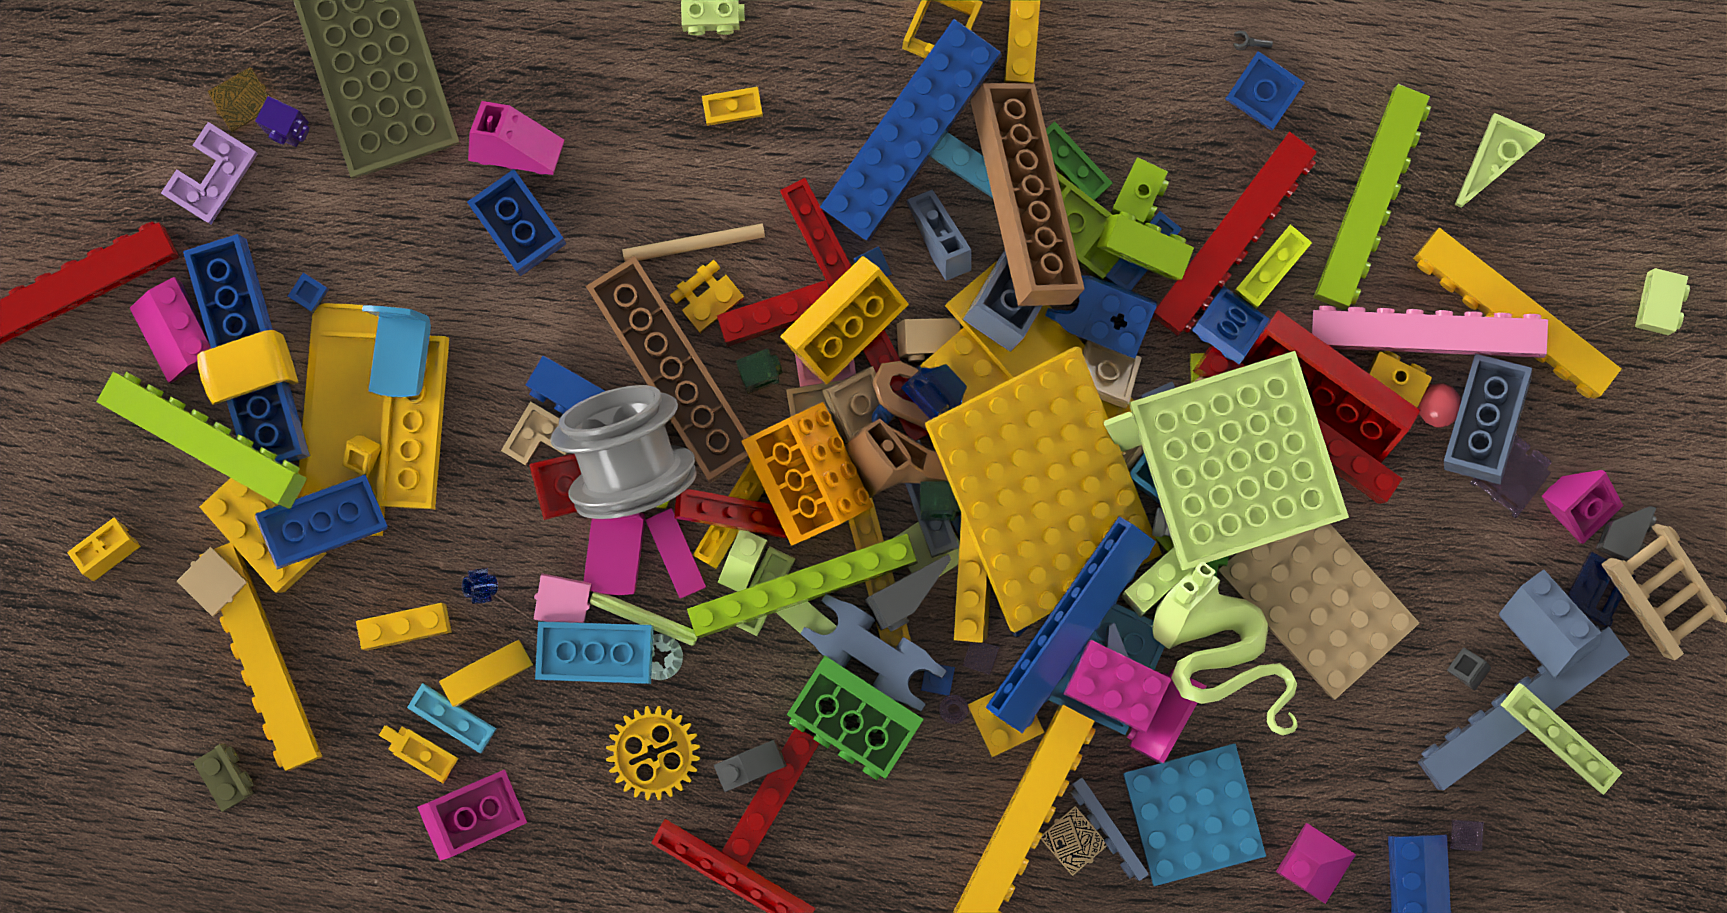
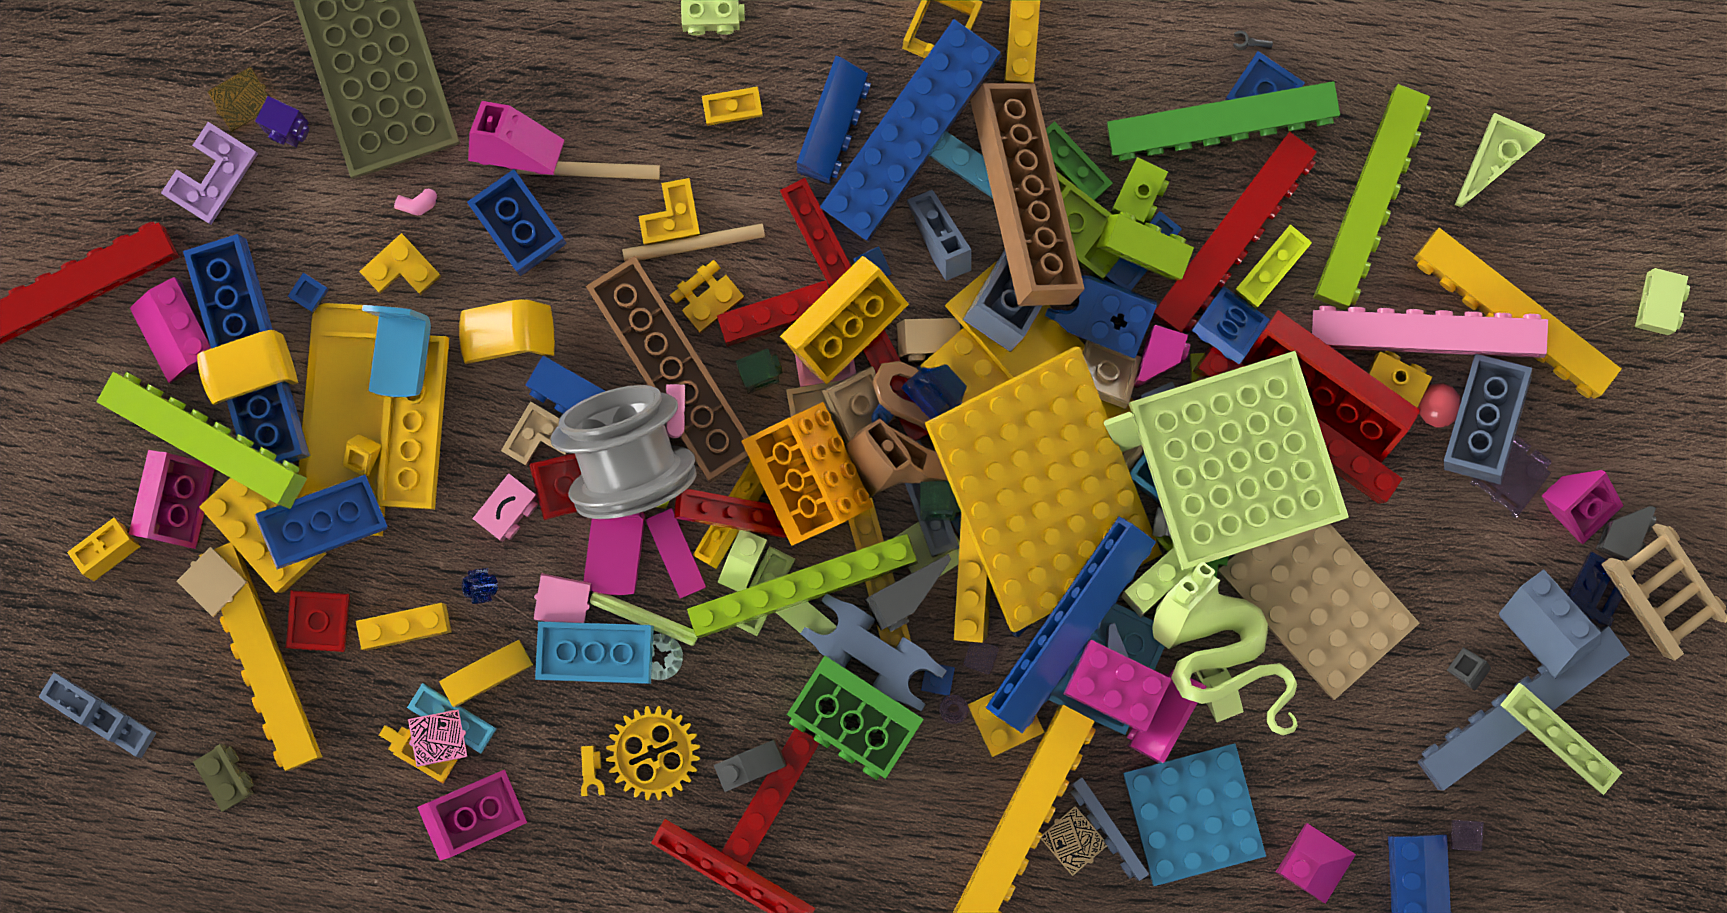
none -> sand blue slope [39,672,156,758]
none -> dark pink slope [128,450,214,549]
none -> red plate [286,590,350,652]
none -> yellow plate [359,233,441,295]
none -> bright pink arm [394,189,437,216]
none -> bright pink piece [408,709,467,767]
none -> yellow piece [459,299,555,364]
none -> bright pink brick [472,474,538,542]
none -> tan piece [517,161,660,180]
none -> yellow plate [581,746,605,796]
none -> yellow plate [638,178,700,245]
none -> bright pink bar [666,384,685,438]
none -> blue slope [797,56,871,185]
none -> bright green brick [1106,81,1340,161]
none -> dark pink slope [1134,325,1191,388]
none -> yellowish green slope [1194,668,1244,722]

